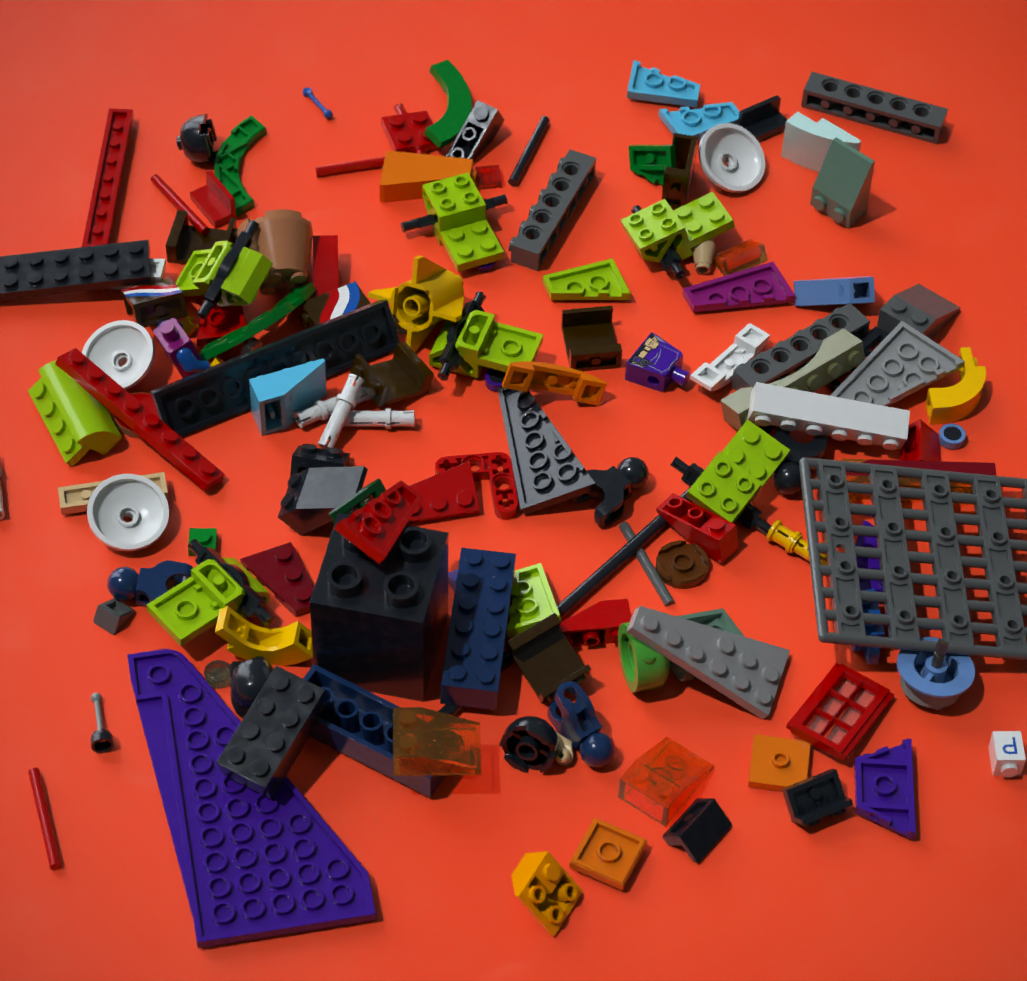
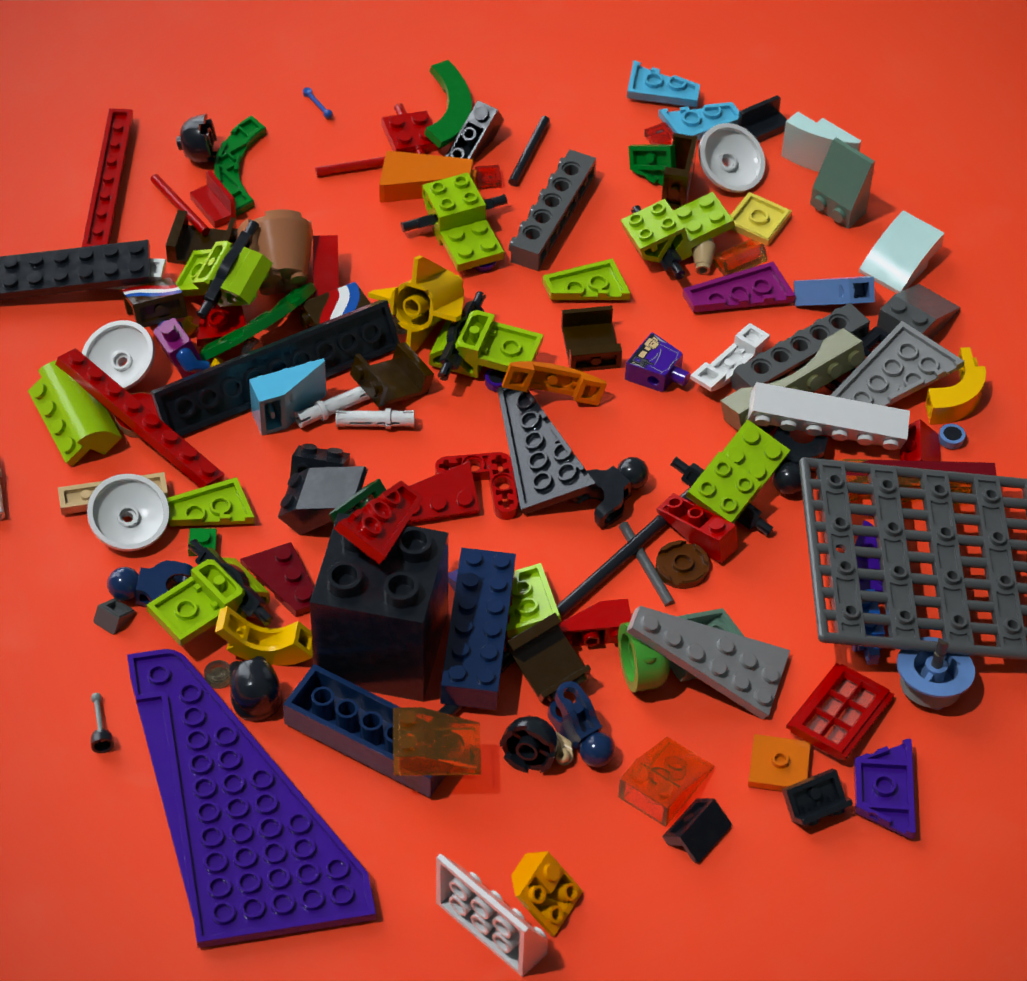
red bar [28,768,62,870] -> none
black piece [216,666,331,799] -> none
white pin [317,374,364,450] -> none
orange plate [569,817,647,891] -> none
yellow pin [766,519,827,565] -> none
dark grey brick [801,72,948,144] -> none
white brick [988,731,1026,777] -> none
none -> lime wing [166,477,255,526]
none -> slope [436,854,548,977]
none -> clear red tile [644,122,674,145]
none -> light yellow tile [730,192,792,246]
none -> light aqua slope [859,210,945,294]

